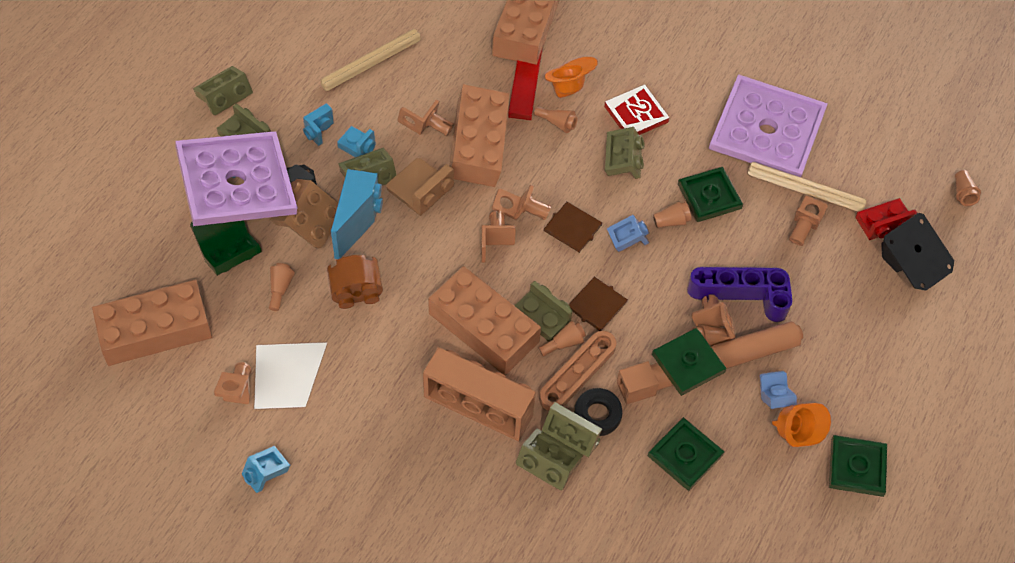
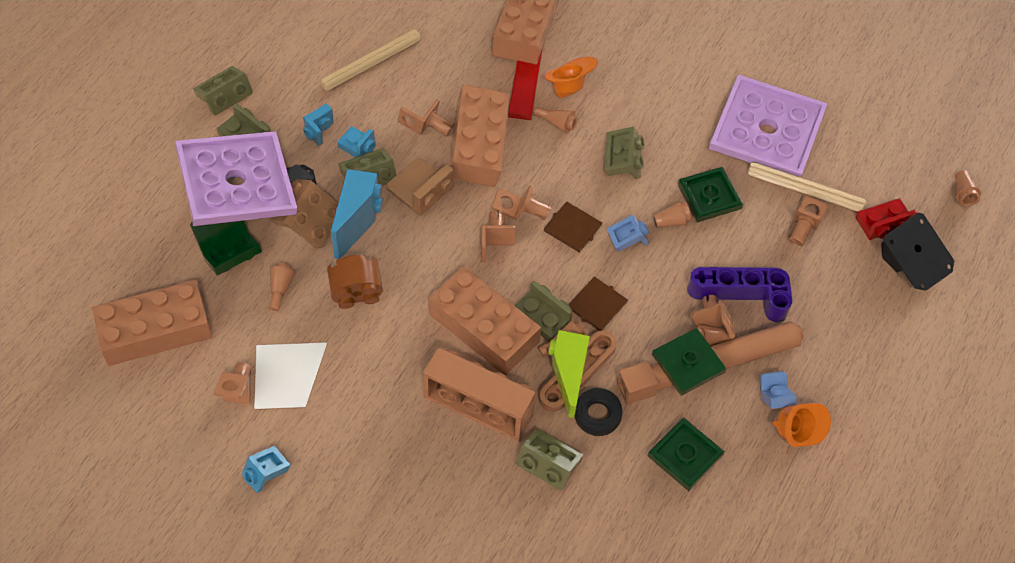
olive bracket [542,402,602,458] -> none
tile [604,85,669,135] -> none
dark green plate [829,435,887,497] -> none
none -> lime slope [549,330,590,418]

